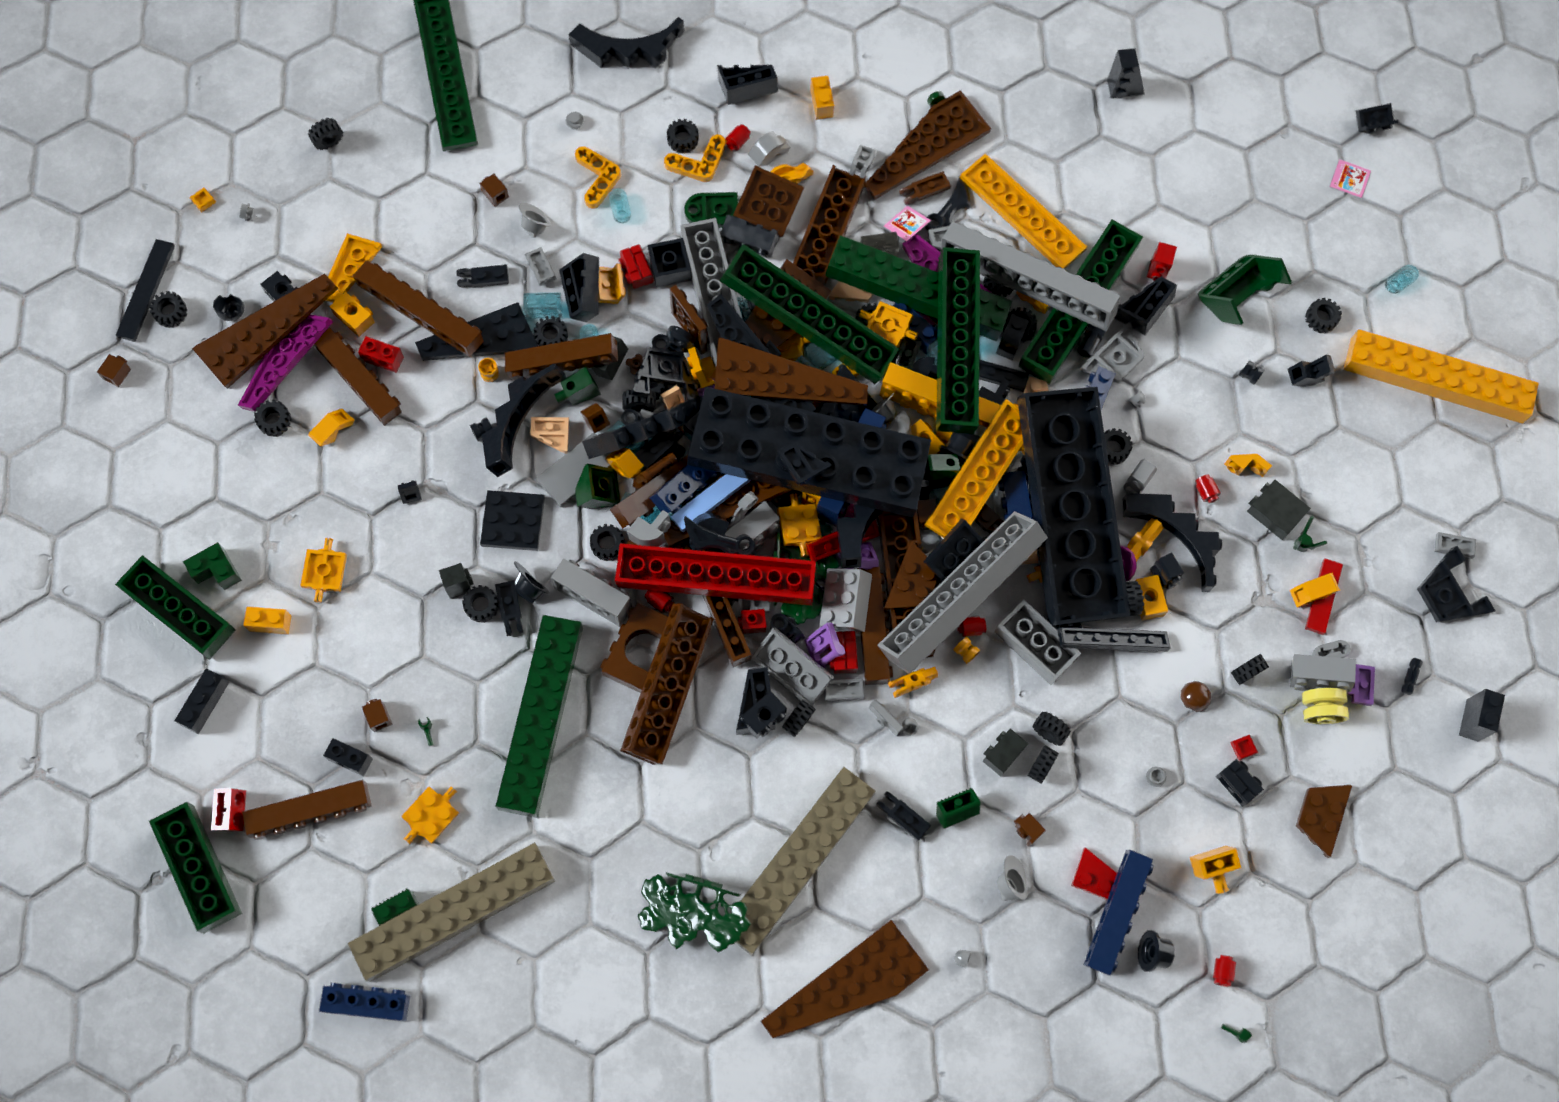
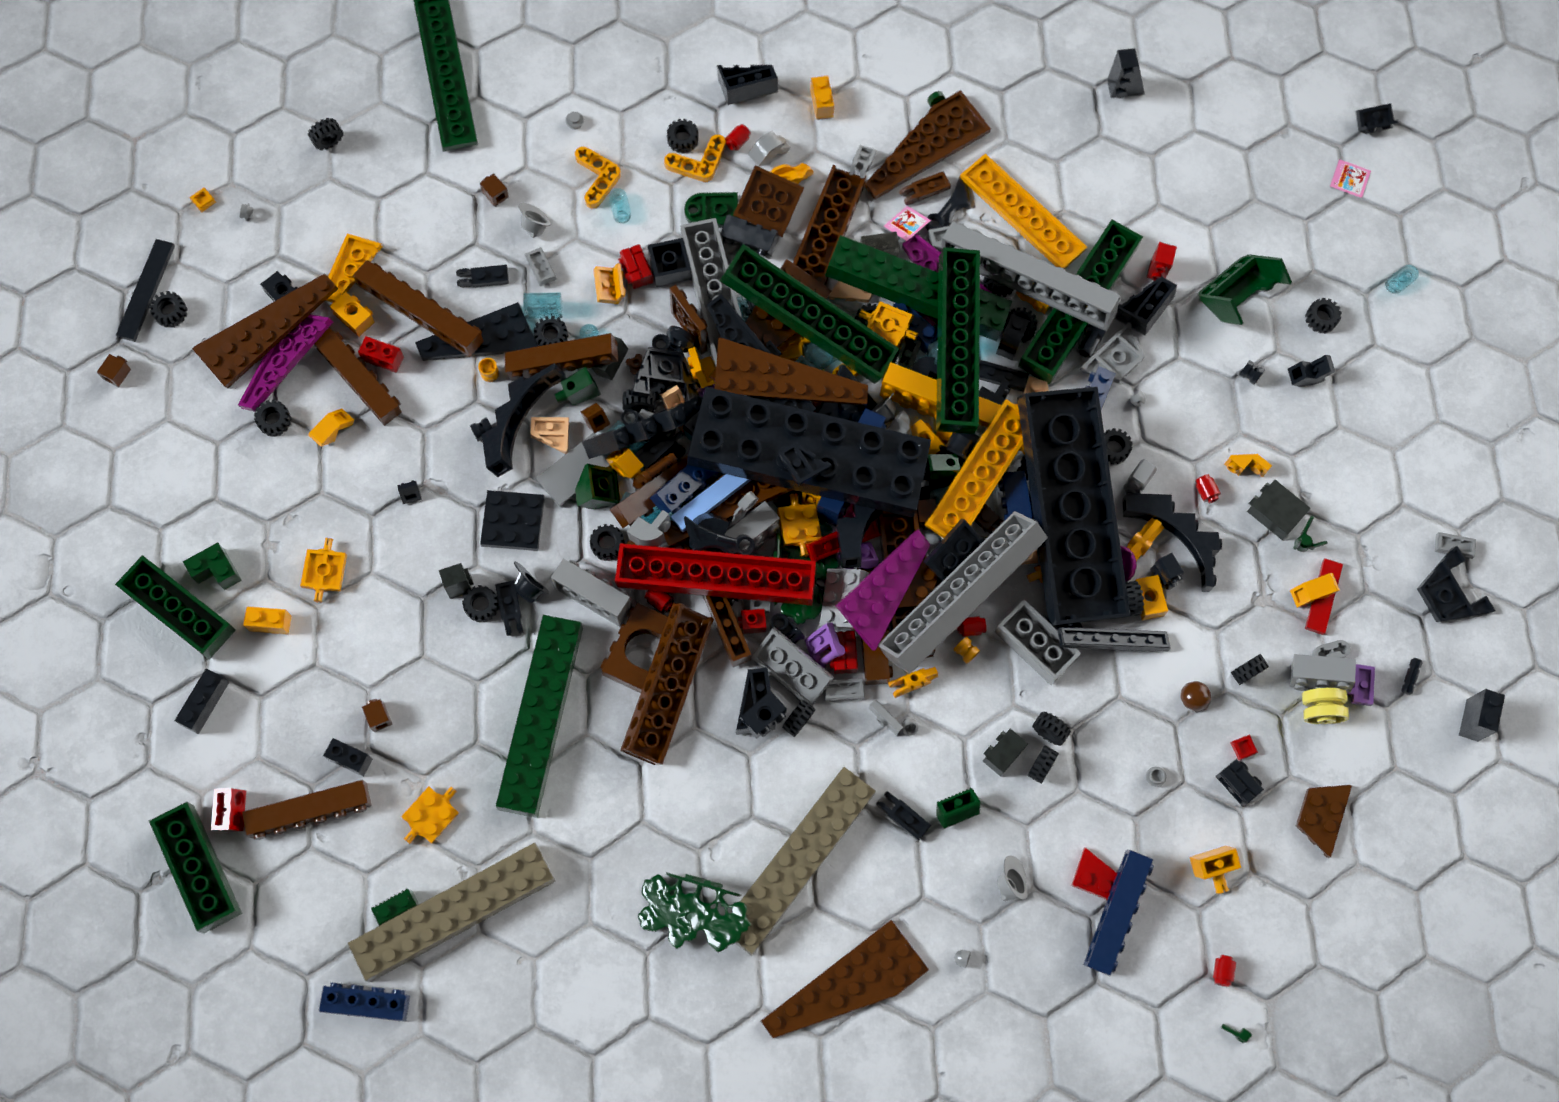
black hair [213,294,244,321] -> none
dark green hand [418,717,433,746] -> none
black wedge [559,253,599,322] -> none
black arch [568,16,684,68] -> none
reddish brown brick [1014,813,1046,847] -> none
black piece [1137,930,1175,972] -> none
light orange brick [1343,329,1539,424] -> none
none -> magenta wing [835,530,931,651]

